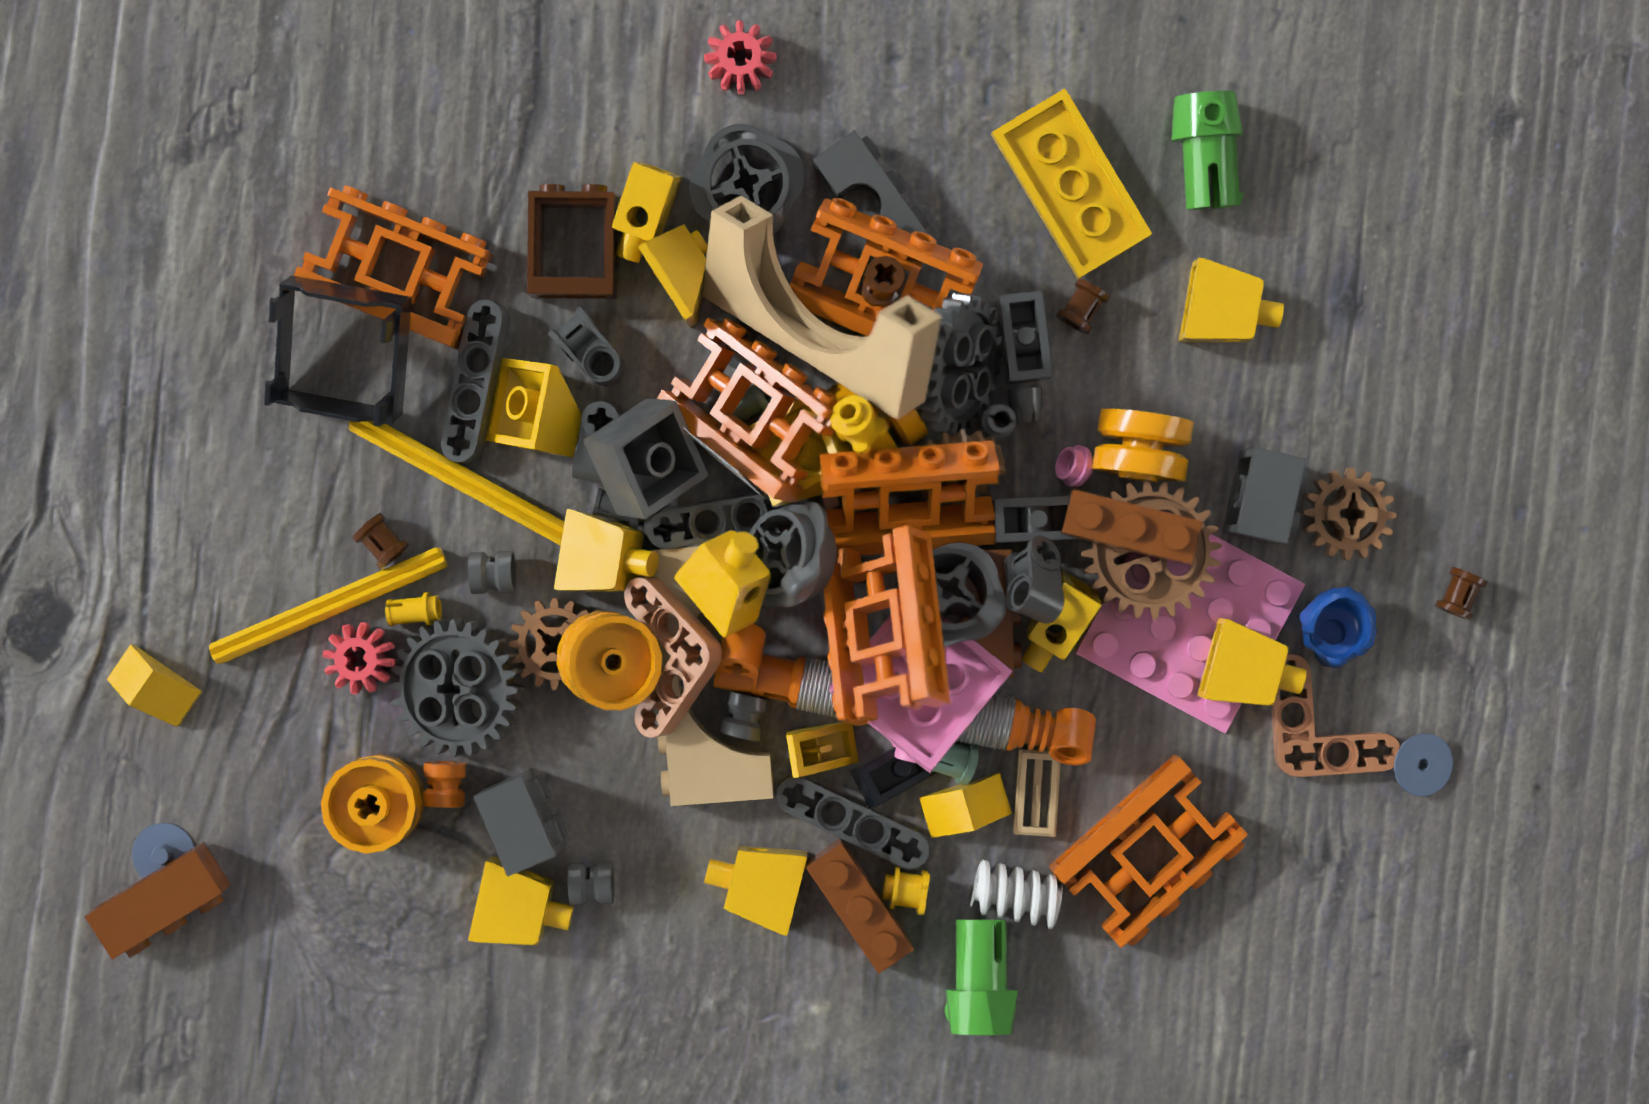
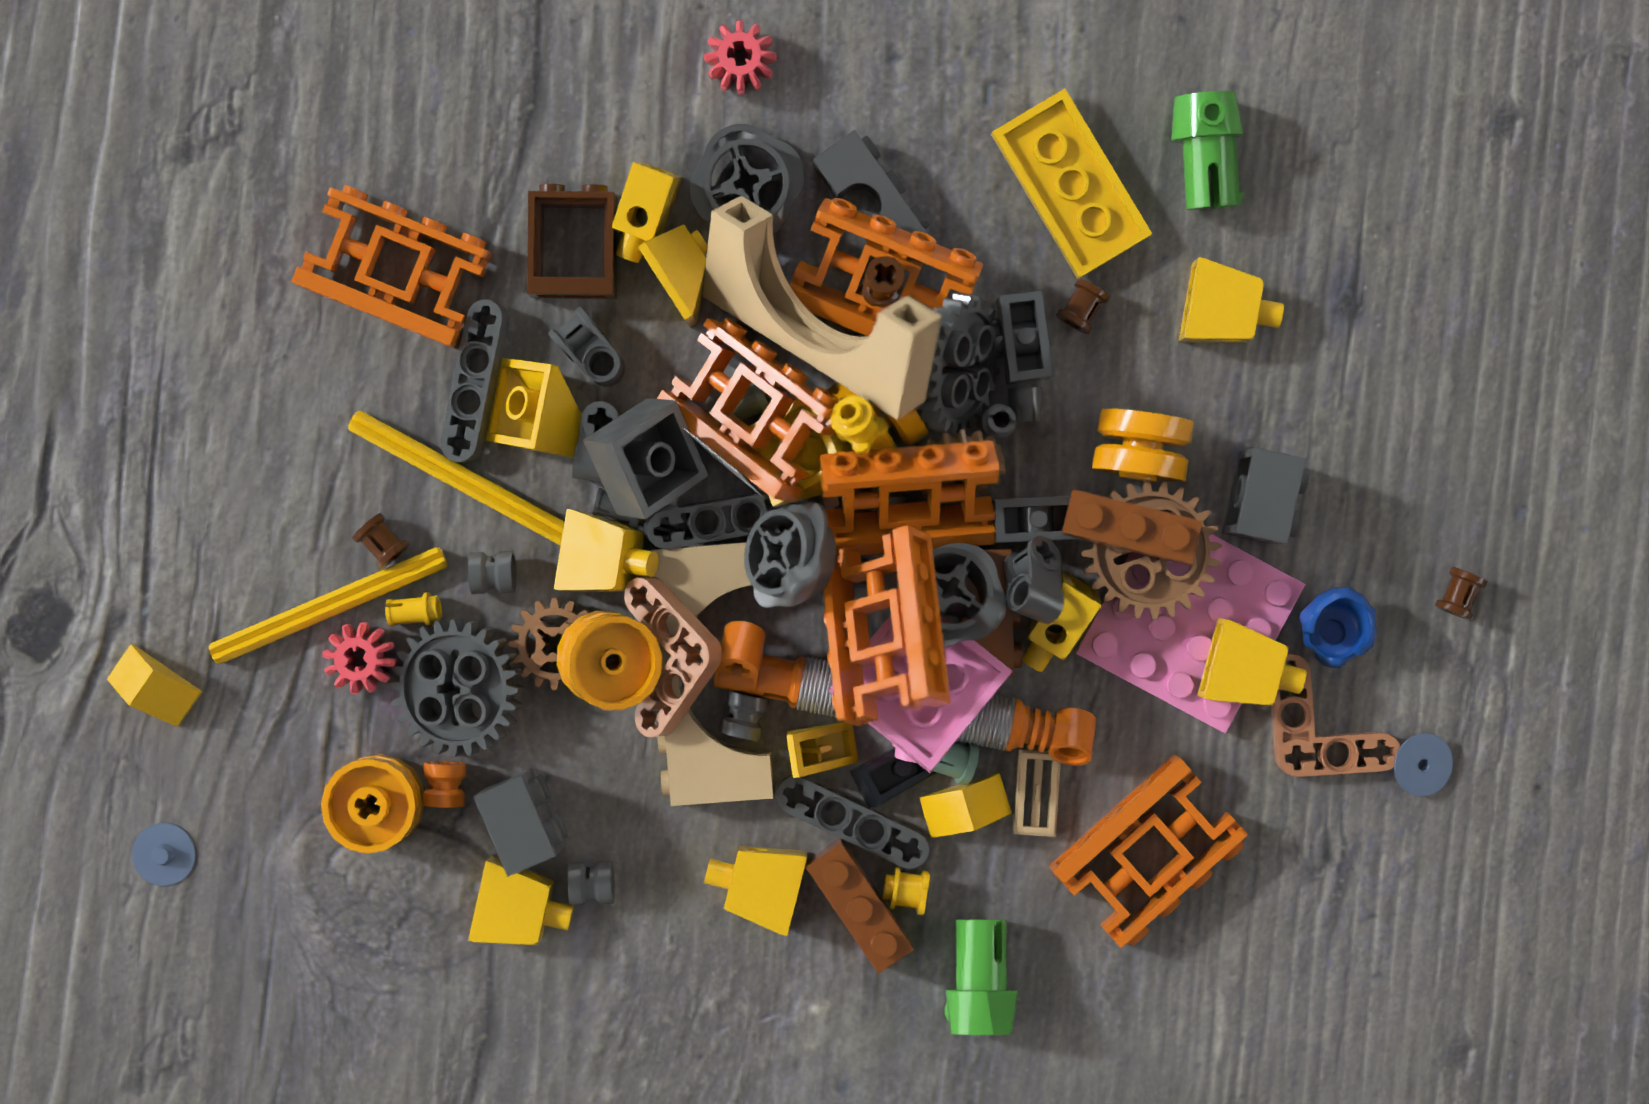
dark orange brick [84,842,231,960] -> none
black piece [264,276,412,426] -> none
yellow torso [674,530,771,638] -> none
white piece [970,859,1063,929] -> none
bright pink plate [1055,445,1093,488] -> none
medium nougat gear [1300,468,1397,560] -> none

